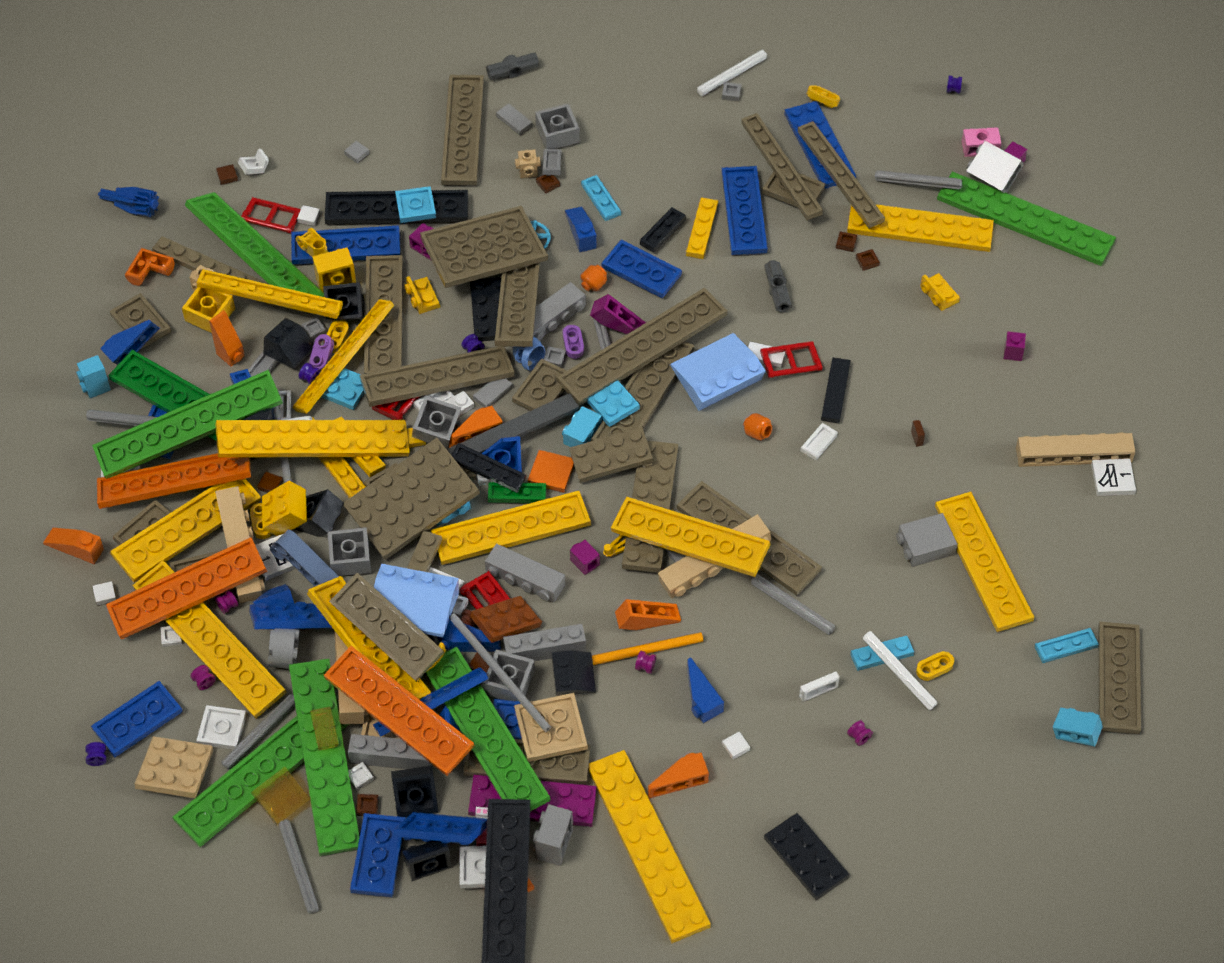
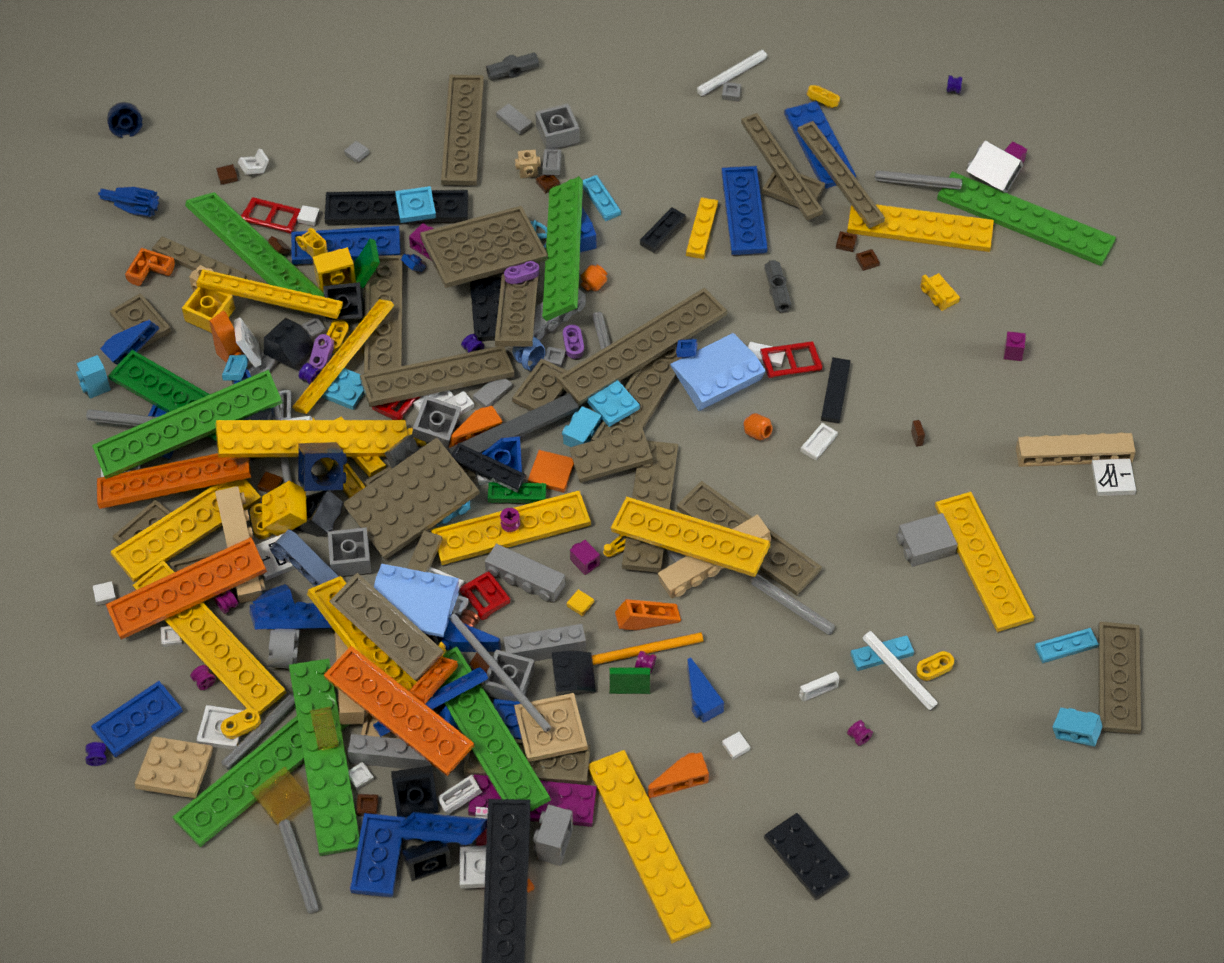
orange slope [43,528,104,564] -> none
yellow bracket [404,276,440,314] -> none
dark orange plate [470,596,542,643] -> none
magenta slope [590,294,646,334] -> none
blue plate [601,239,682,299] -> none
bright pink brick [962,128,1001,157] -> none
none -> dark blue cylinder [107,102,142,138]
none -> yellow plate [221,708,261,739]
none -> medium azure tile [222,355,249,381]
none -> white tile [234,318,262,368]
none -> reddish brown tile [268,236,291,255]
none -> dark blue brick [298,442,347,491]
none -> green tile [354,239,380,288]
none -> dark grey plate [385,434,419,468]
none -> blue plate [401,254,426,272]
none -> orange tile [409,656,458,704]
none -> white tile [437,775,482,815]
none -> magenta wheel [500,508,520,532]
none -> medium lavender plate [504,261,540,284]
none -> bright green plate [542,176,583,321]
none -> yellow tile [566,589,594,616]
none -> green tile [609,667,650,694]
none -> blue plate [676,339,697,357]

